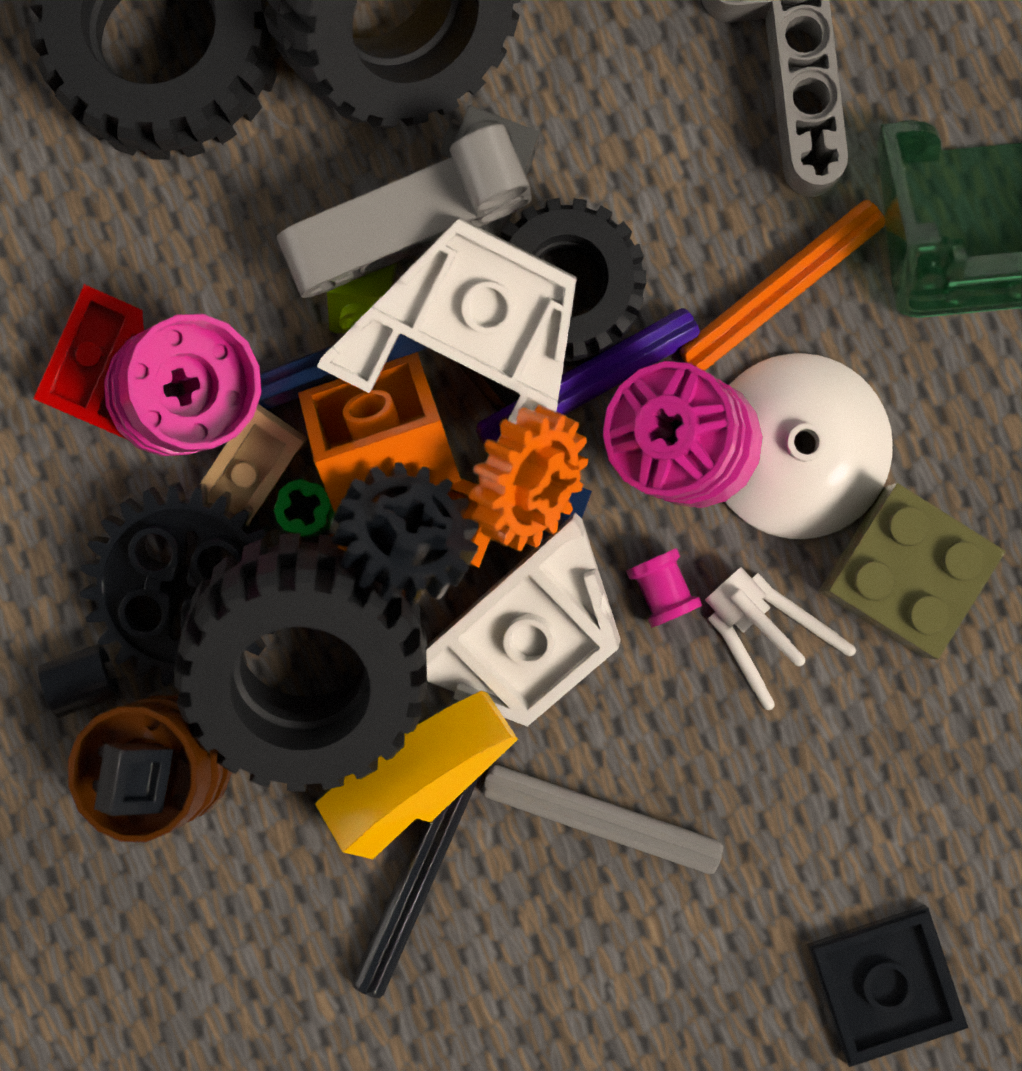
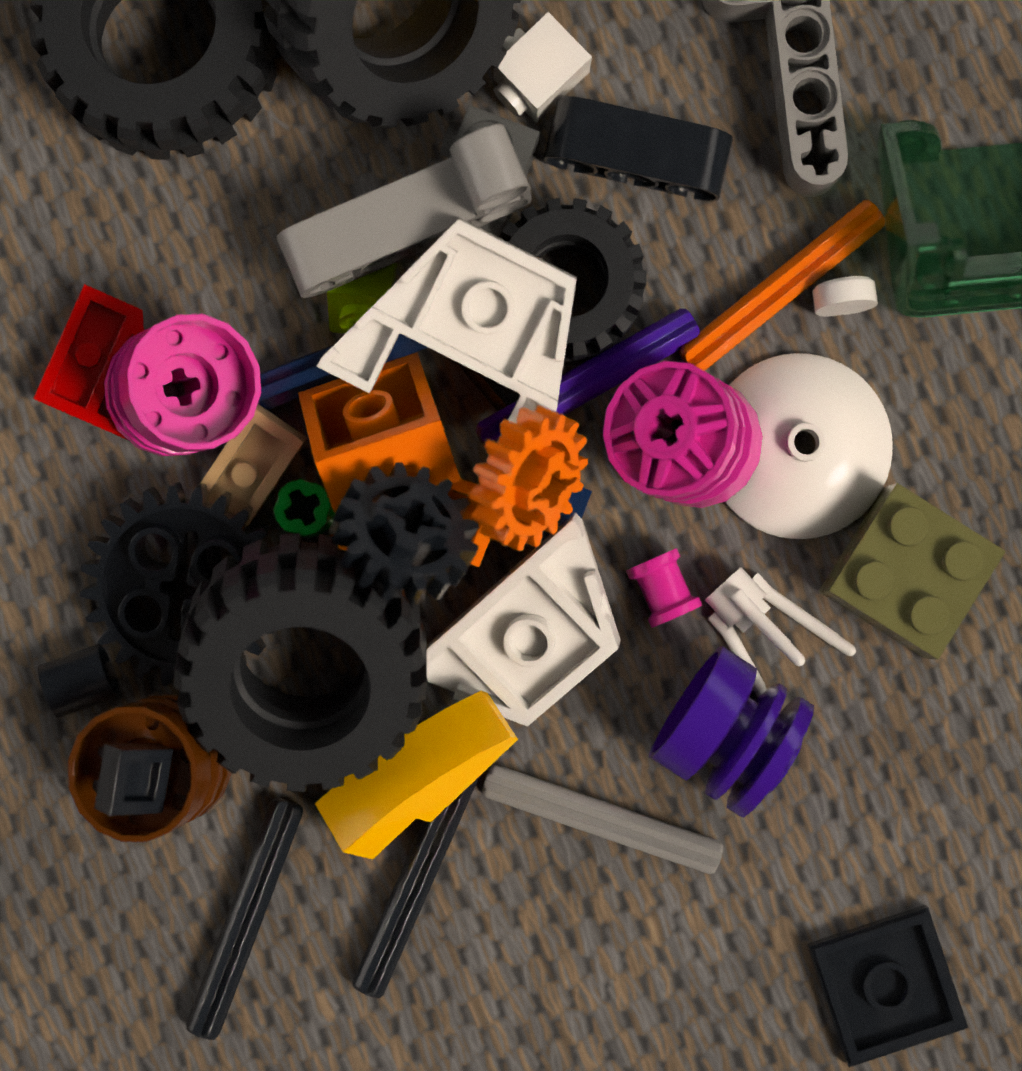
none -> black axle [186,797,303,1040]
none -> white brick [493,12,592,123]
none -> black beam [543,96,733,201]
none -> dark purple wheel [649,646,814,818]
none -> white tile [812,276,878,317]

